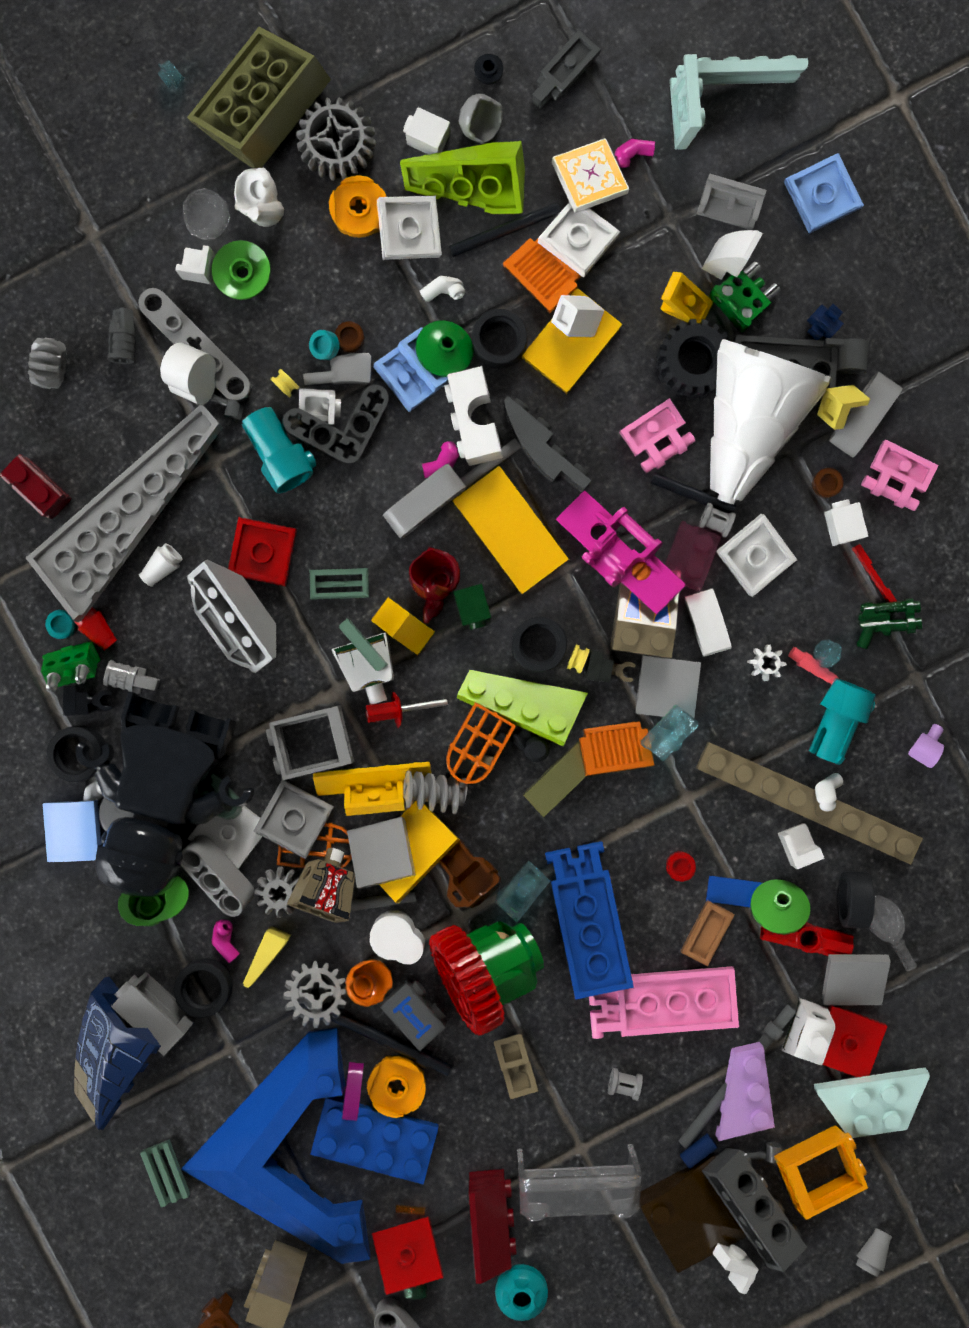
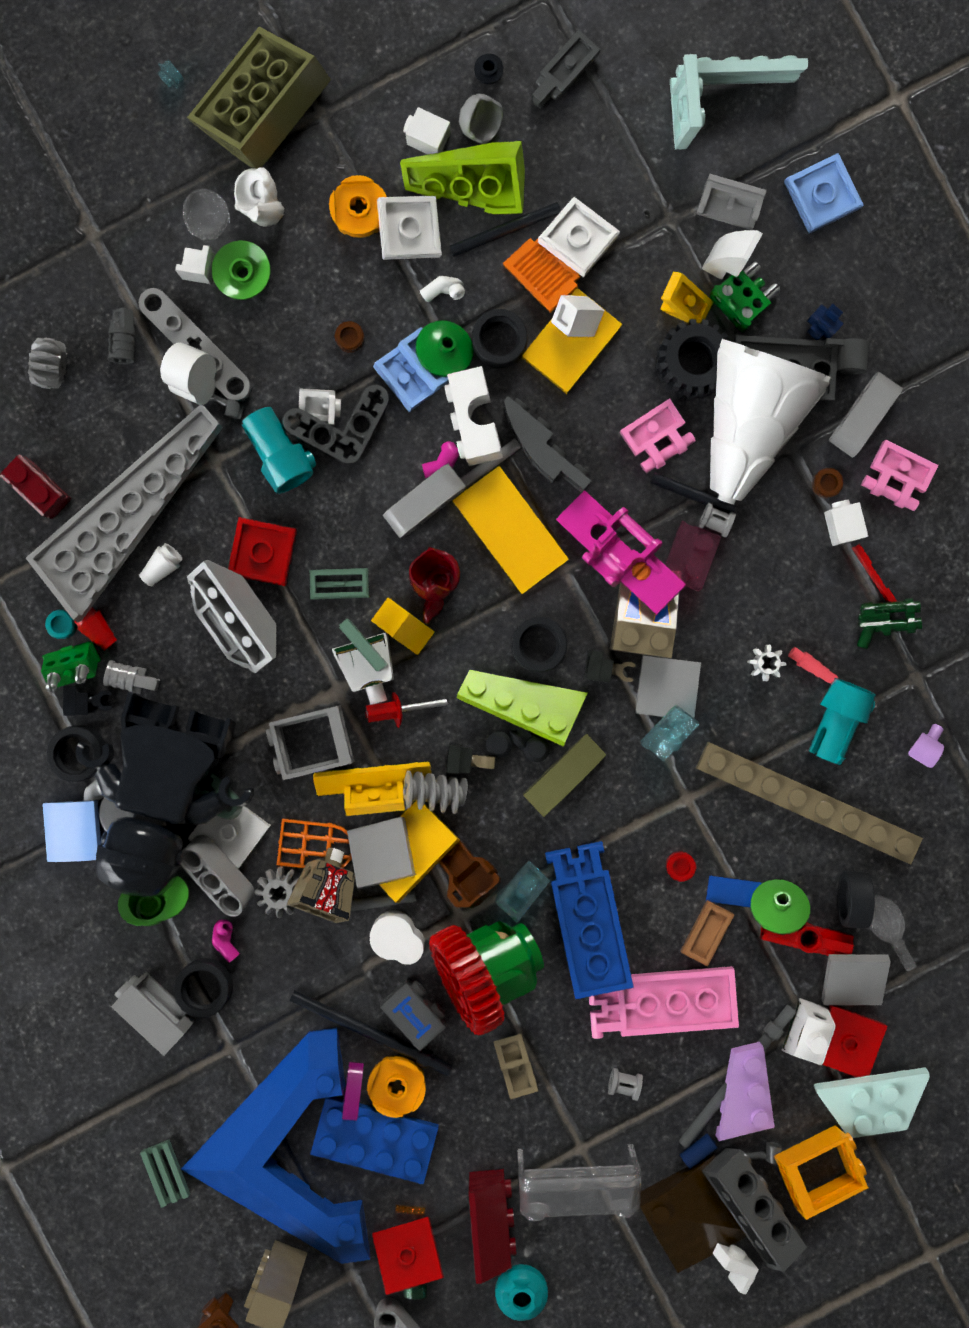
dark blue wedge [74,977,161,1130] -> none
light yellow slope [243,926,291,988] -> none
light grey tile [254,779,334,859] -> none
light yellow bush [270,369,300,398] -> none
light grey gear [283,961,347,1028] -> none
light grey gear [296,97,376,181] -> none
light grey piece [303,353,372,385] -> none
teal tile [309,330,339,360] -> none
orange hair [345,959,393,1007] -> none
orange window [446,702,516,784] -> none
dark green brick [453,584,491,630] -> none
tile [551,138,629,213] -> none
light yellow bush [567,644,590,674] -> none
orange window [579,721,654,776] -> none
dark pink arm [614,139,655,168] -> none
white slope [685,588,732,657] -> none
white tile [716,514,797,597] -> none
white panel [778,823,824,869] -> none
clear light blue plate [814,640,842,668] -> none
white arm [815,773,843,812] -> none
light yellow panel [817,385,870,430] -> none
light grey cone [856,1228,892,1277] -> none

